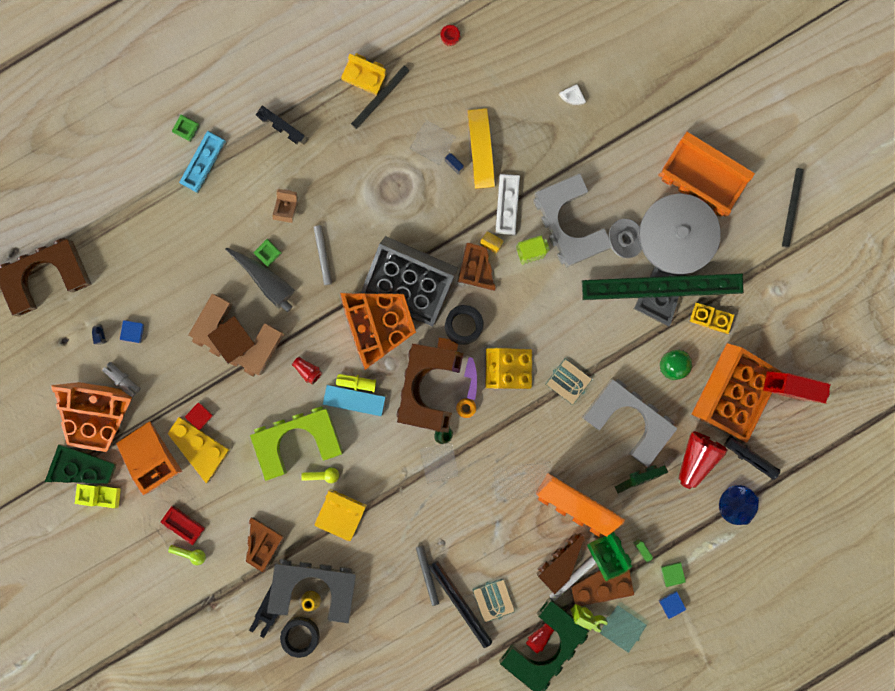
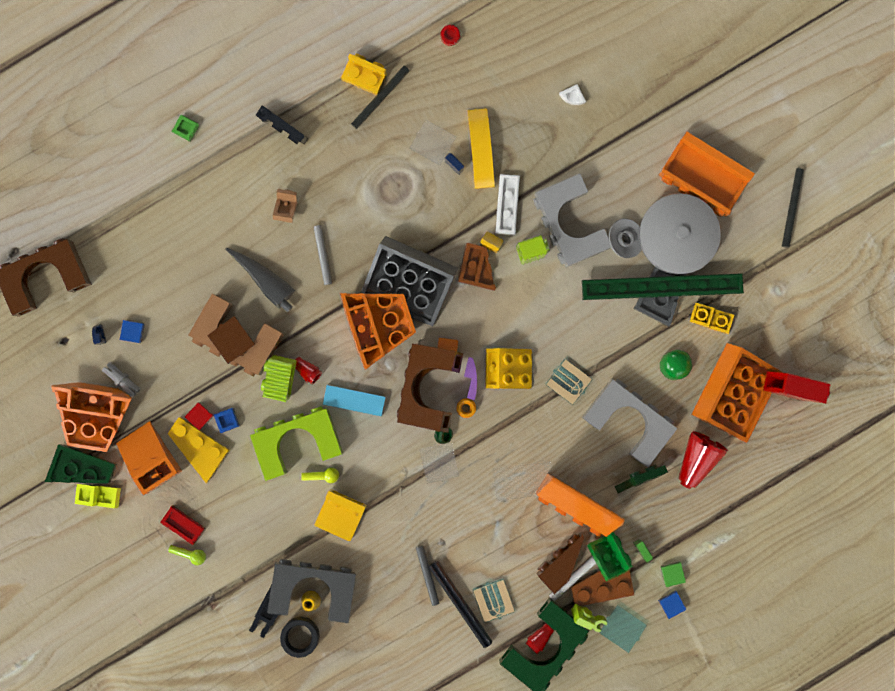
medium azure tile [179,131,226,193] -> none
dark orange wing [246,517,285,572] -> none
bright green tile [253,239,282,267] -> none
neon yellow axle [336,374,377,392] -> none
black tyre [445,305,484,345] -> none
clear blue dish [719,485,759,525] -> none
black pin [724,436,781,480] -> none
none -> blue tile [214,408,240,433]
none -> lime brick [261,355,297,402]

